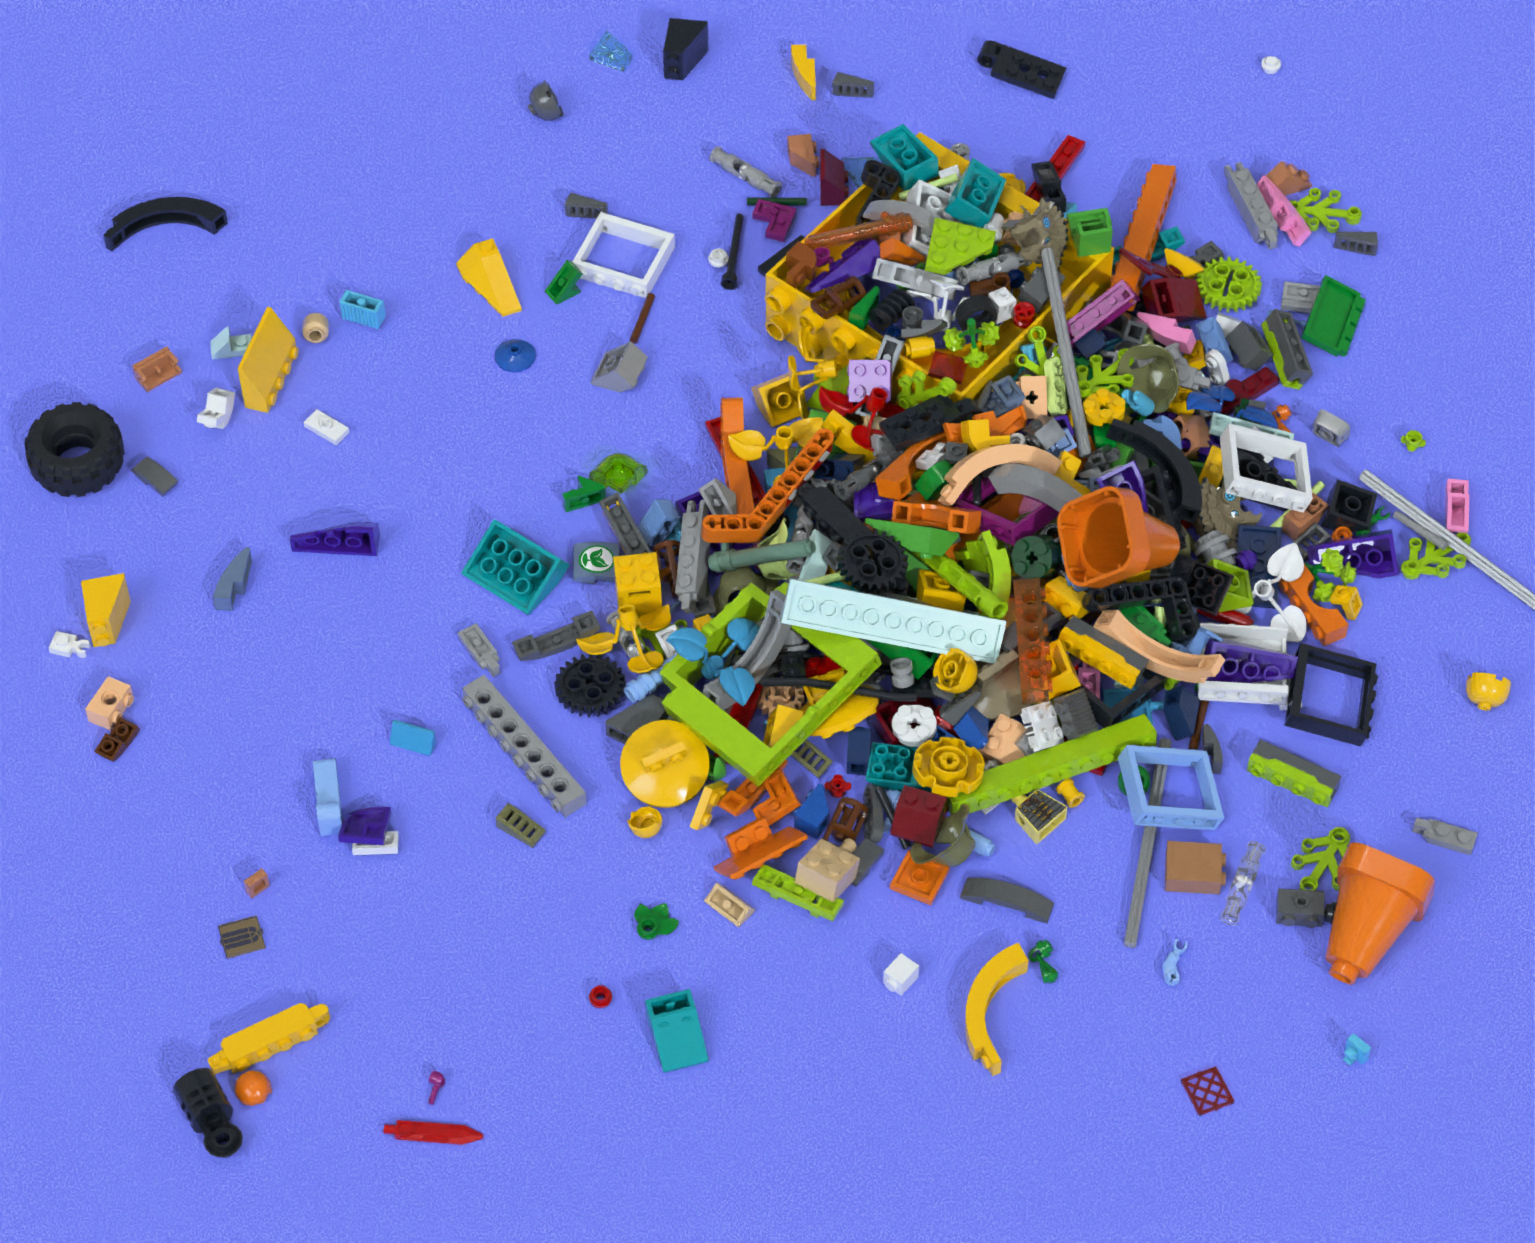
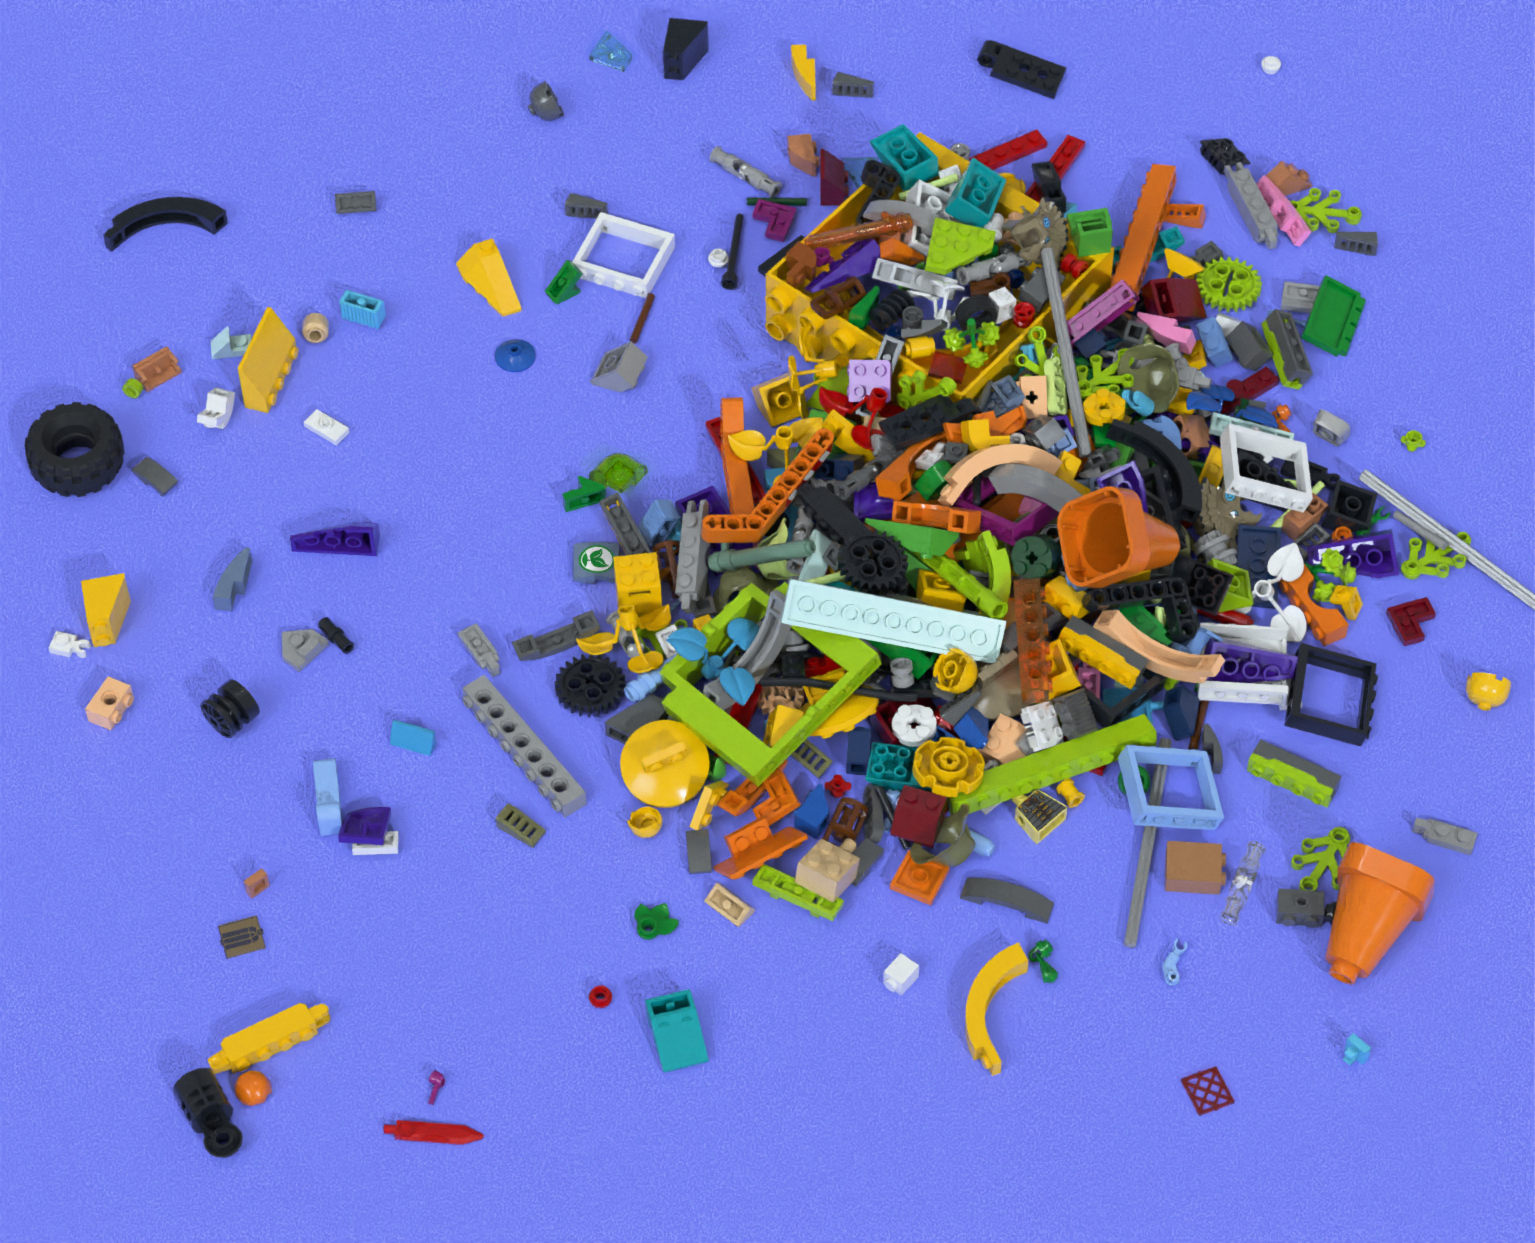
reddish brown slope [94,717,140,762] -> none
teal slope [461,519,569,615] -> none
light grey slope [698,478,737,515] -> none
dark red piece [1119,248,1183,278] -> none
white plate [1205,349,1230,386] -> none
dark purple plate [1235,550,1257,571] -> none
bright pink slope [1445,479,1469,533] -> none
none -> lime axle [122,378,143,398]
none -> black wheel [200,679,260,738]
none -> light grey plate [282,629,329,672]
none -> black pin [318,617,354,654]
none -> dark grey plate [335,191,377,214]
none -> dark grey slope [686,829,712,874]
none -> red plate [969,129,1047,170]
none -> red wheel [1060,253,1089,280]
none -> orange slope [1163,204,1206,228]
none -> black hinge [1200,138,1251,175]
none -> black plate [1280,460,1340,491]
none -> dark red plate [1386,597,1436,646]

